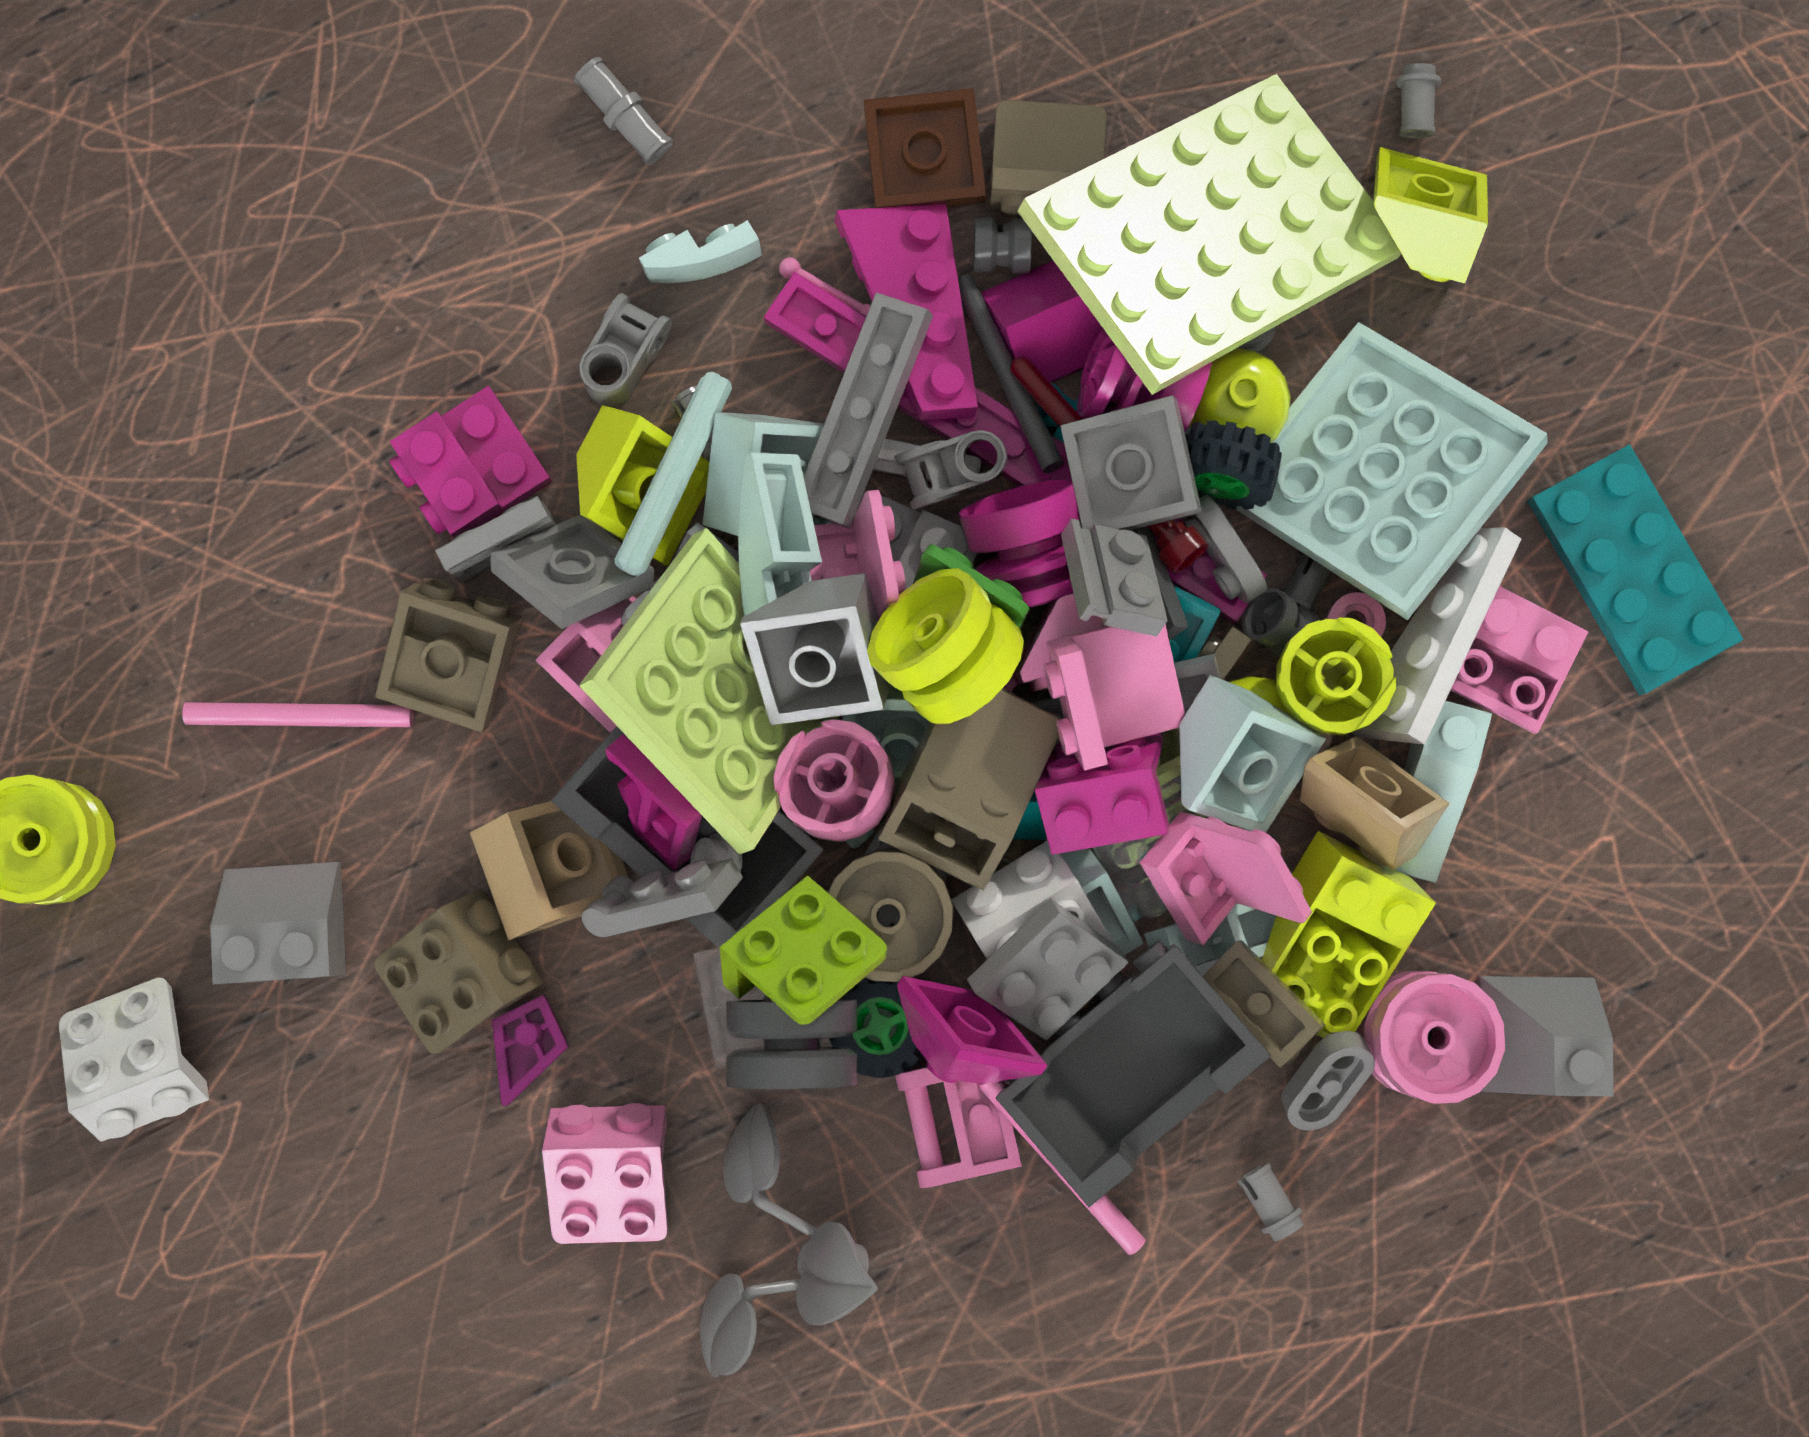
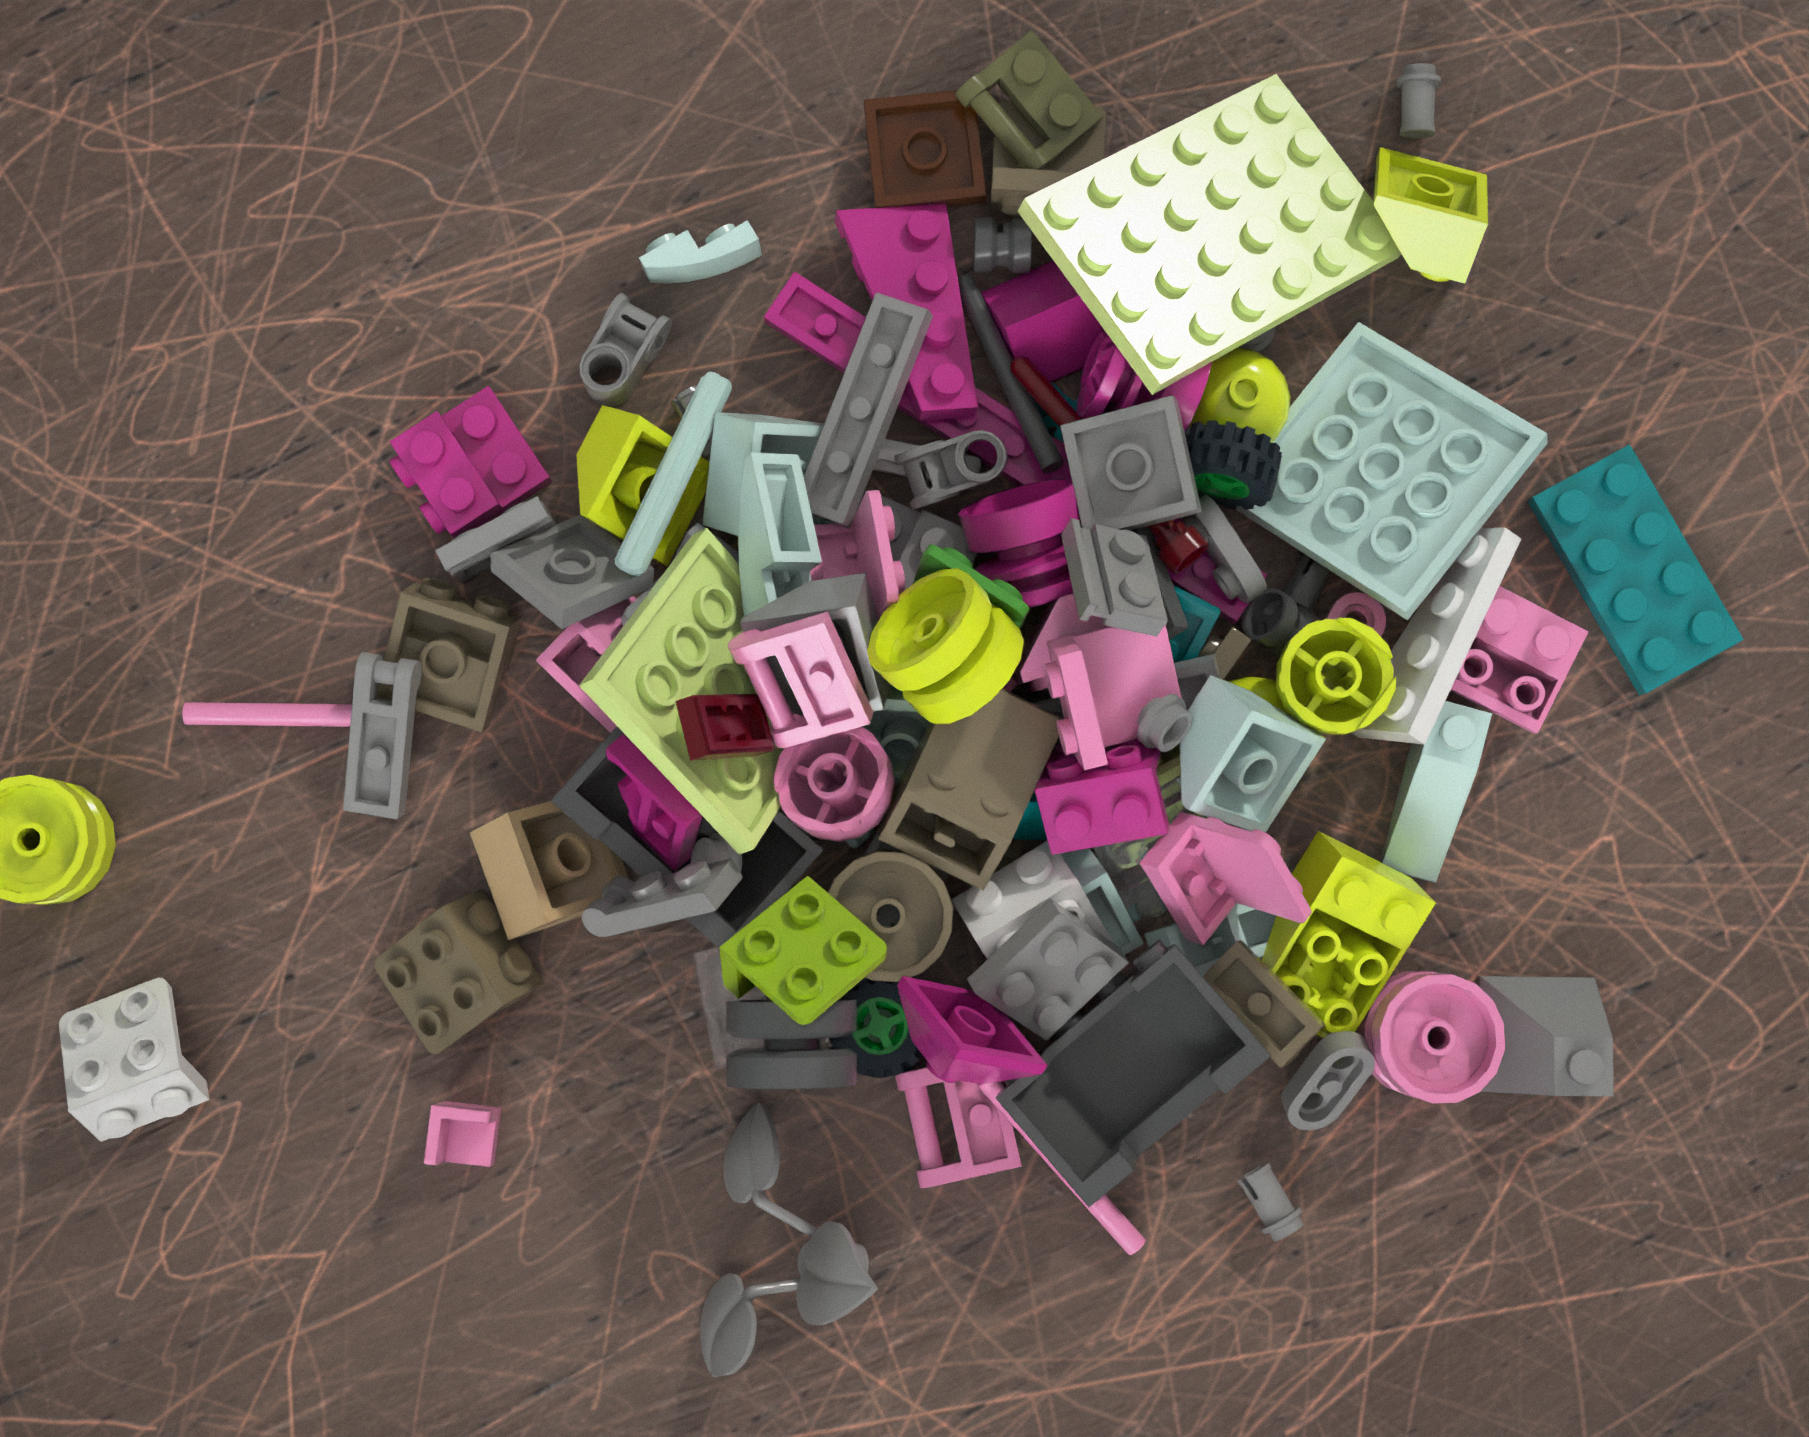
light grey slope [210,862,346,984] -> none
magenta piece [492,994,570,1106] -> none
bright pink bracket [542,1103,668,1244] -> none
light grey pin [574,57,673,165] -> none
bright pink hinge [779,257,870,317] -> none
tan slope [1300,736,1450,870] -> none
none -> light grey plate [343,652,422,819]
none -> bright pink panel [424,1101,502,1167]
none -> dark red plate [675,694,774,761]
none -> bright pink plate [728,611,873,748]
none -> olive plate [955,30,1103,170]
none -> light grey plate [1137,694,1192,752]

